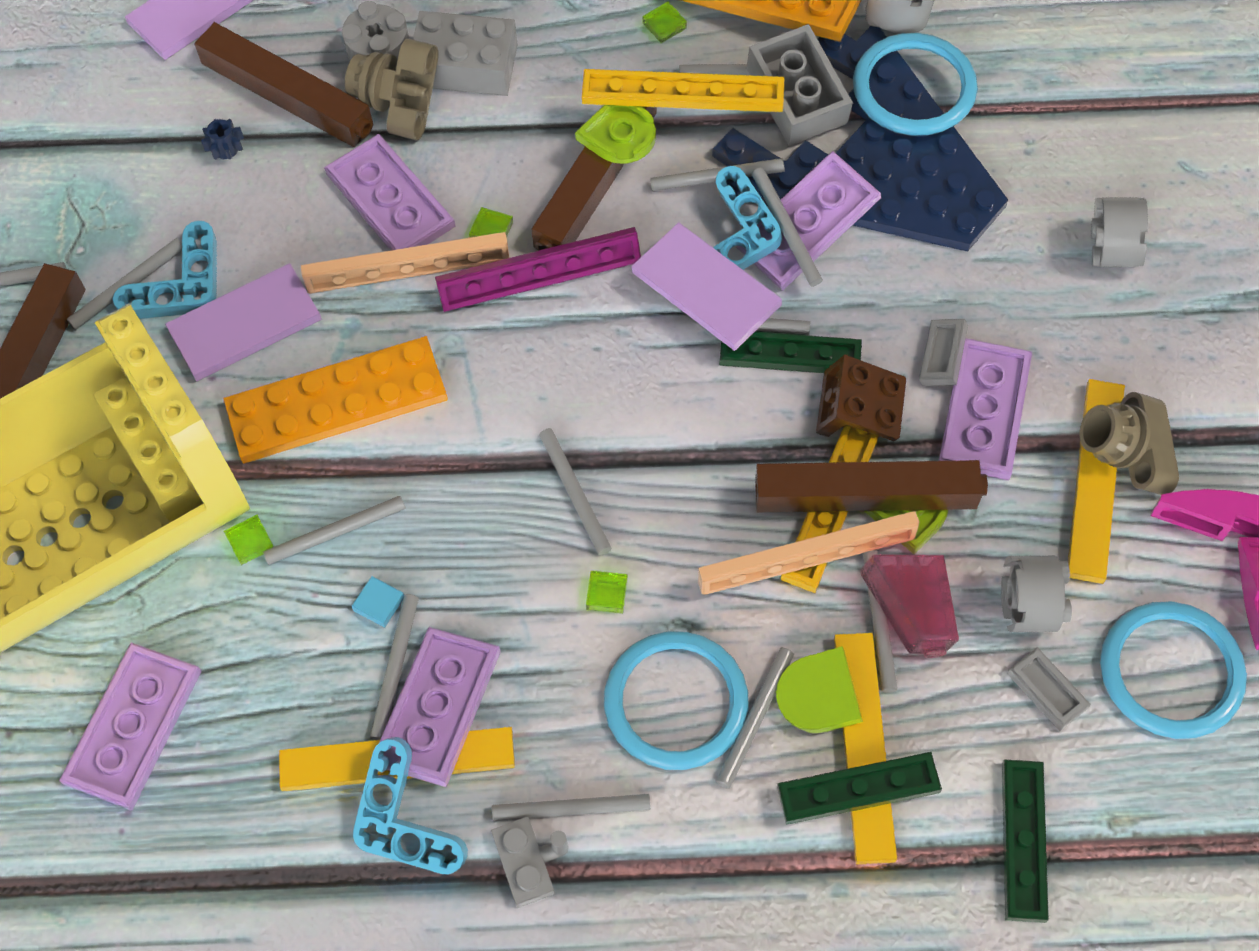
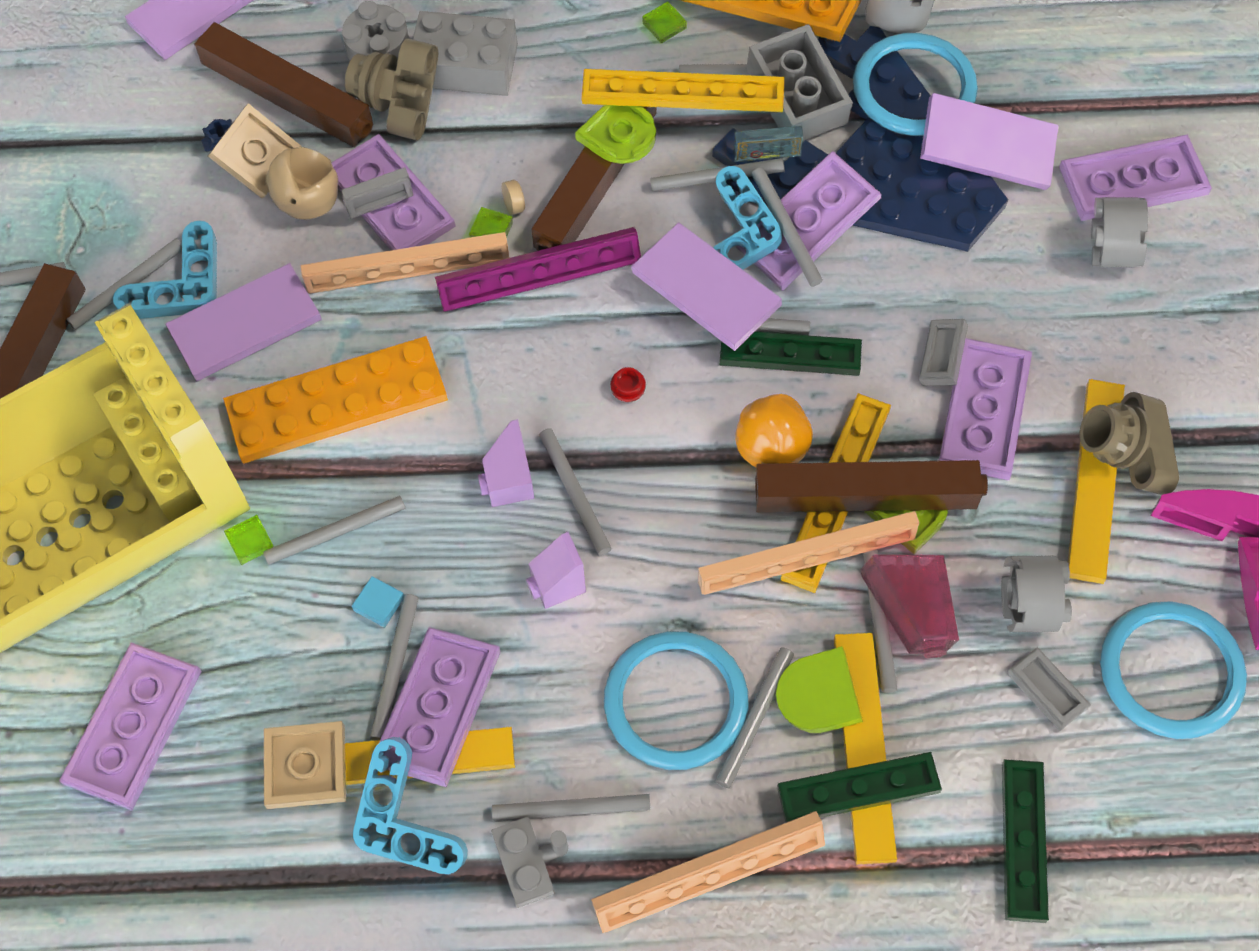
clear neon green tile [586,571,628,614] -> none
reddish brown bracket [816,354,906,441] -> none
none -> tan plate [208,103,302,198]
none -> tan plate [264,721,346,809]
none -> tan piece [266,146,338,220]
none -> light grey tile [341,167,413,218]
none -> lavender slope [478,419,534,507]
none -> tan tile [502,180,525,215]
none -> lavender slope [526,532,586,609]
none -> light nougat tile [591,811,825,933]
none -> red plate [610,367,646,402]
none -> clear light blue tile [733,126,803,162]
none -> light orange piece [735,394,813,468]
none -> lavender tile [920,93,1059,190]
none -> lavender tile [1059,134,1212,221]

